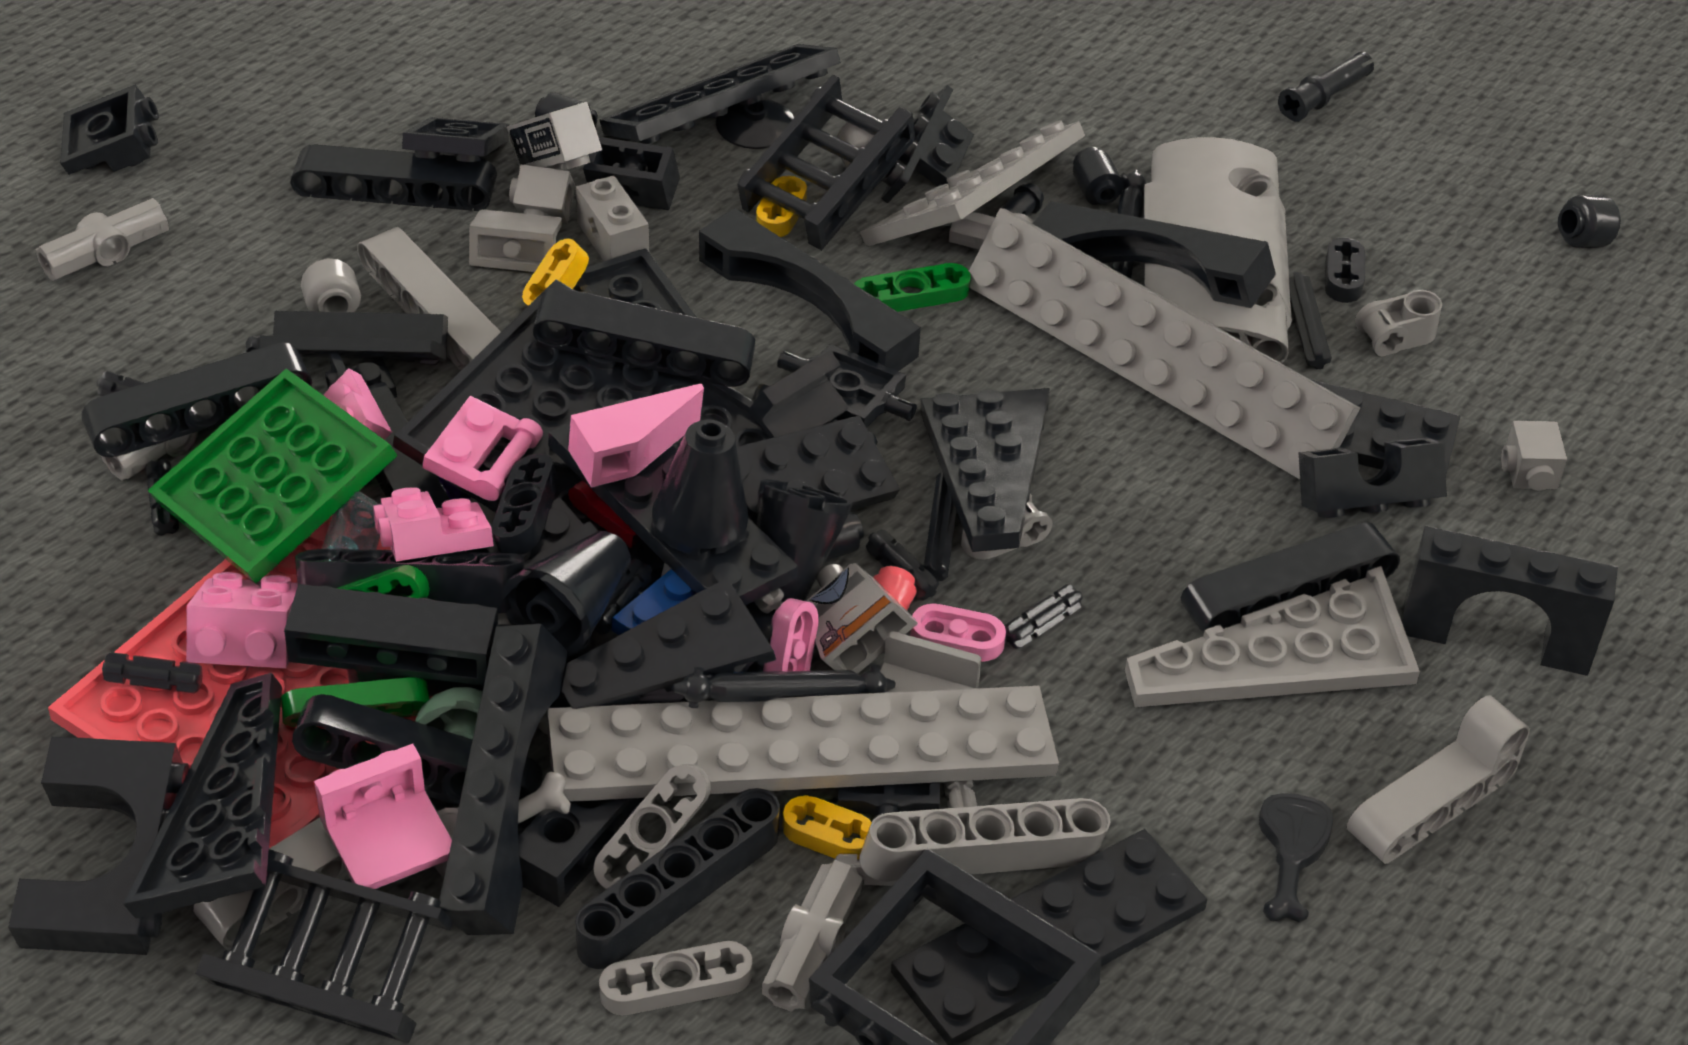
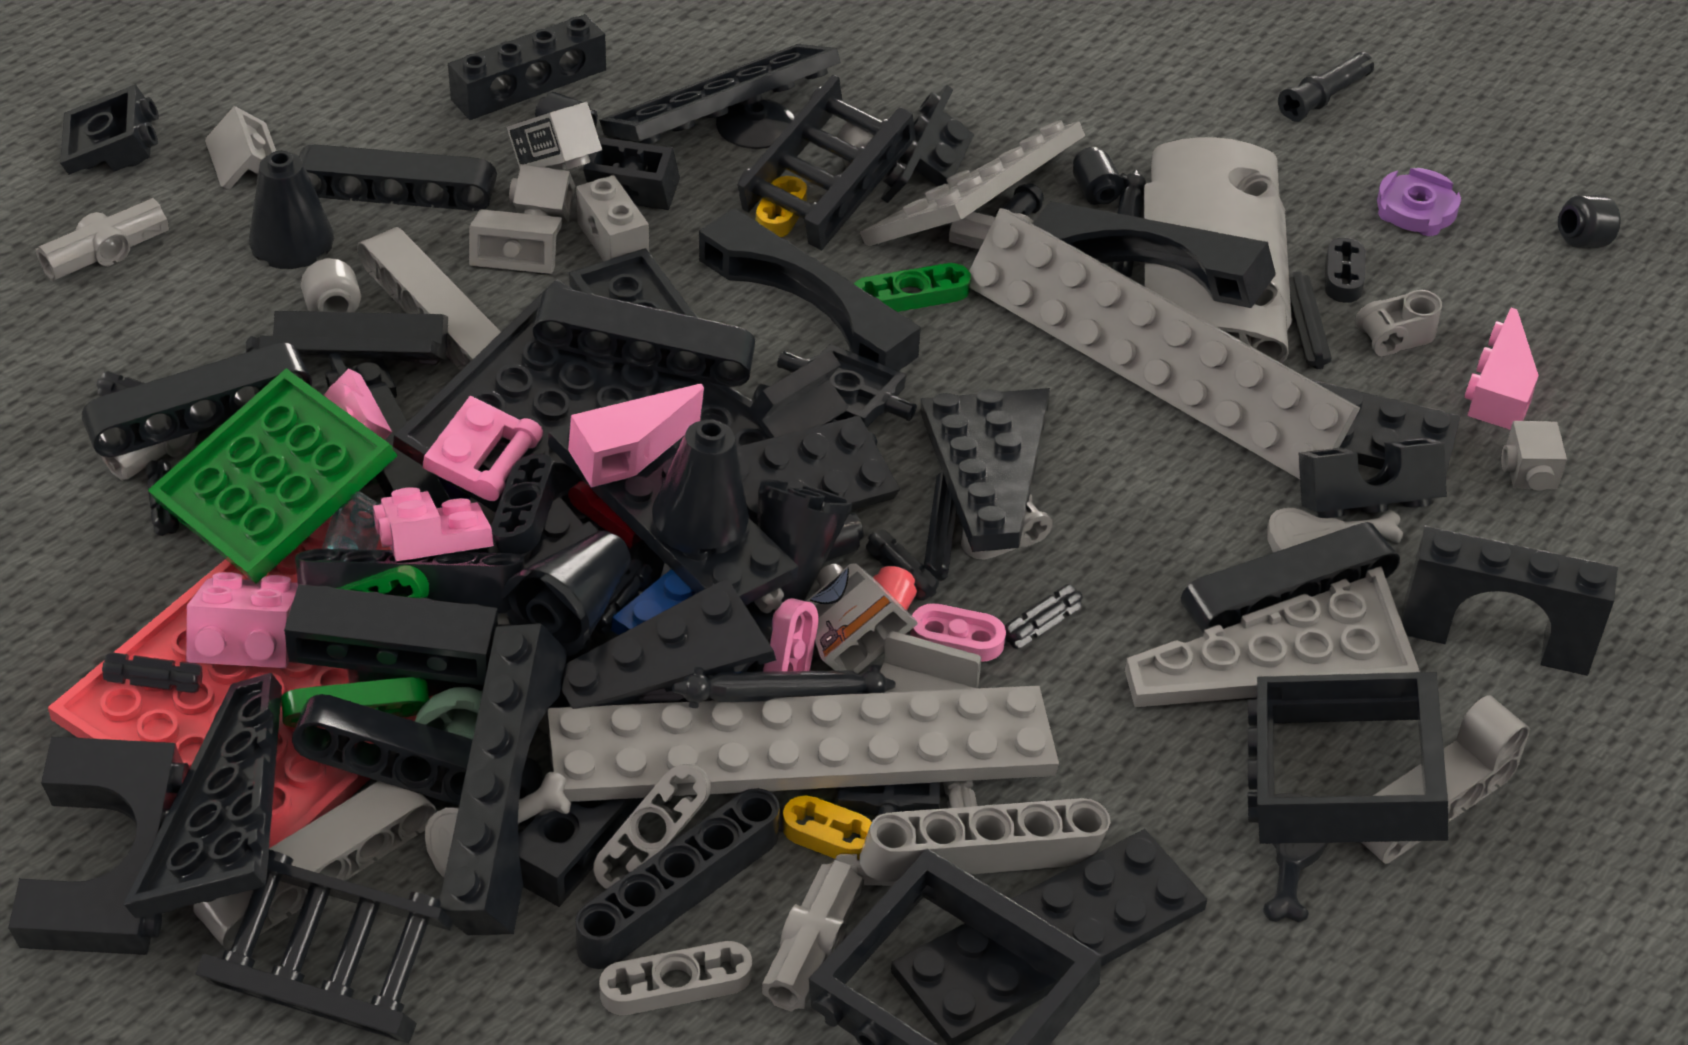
bright pink bracket [314,744,452,889] -> none
black plate [402,117,509,162] -> none
yellow beam [522,239,589,306] -> none
none -> light grey panel [205,106,276,189]
none -> black cone [249,150,334,269]
none -> black brick [448,14,606,120]
none -> black window [1247,672,1448,844]
none -> light grey piece [1267,508,1403,553]
none -> medium lavender plate [1377,168,1461,236]
none -> bright pink slope [1465,308,1539,430]

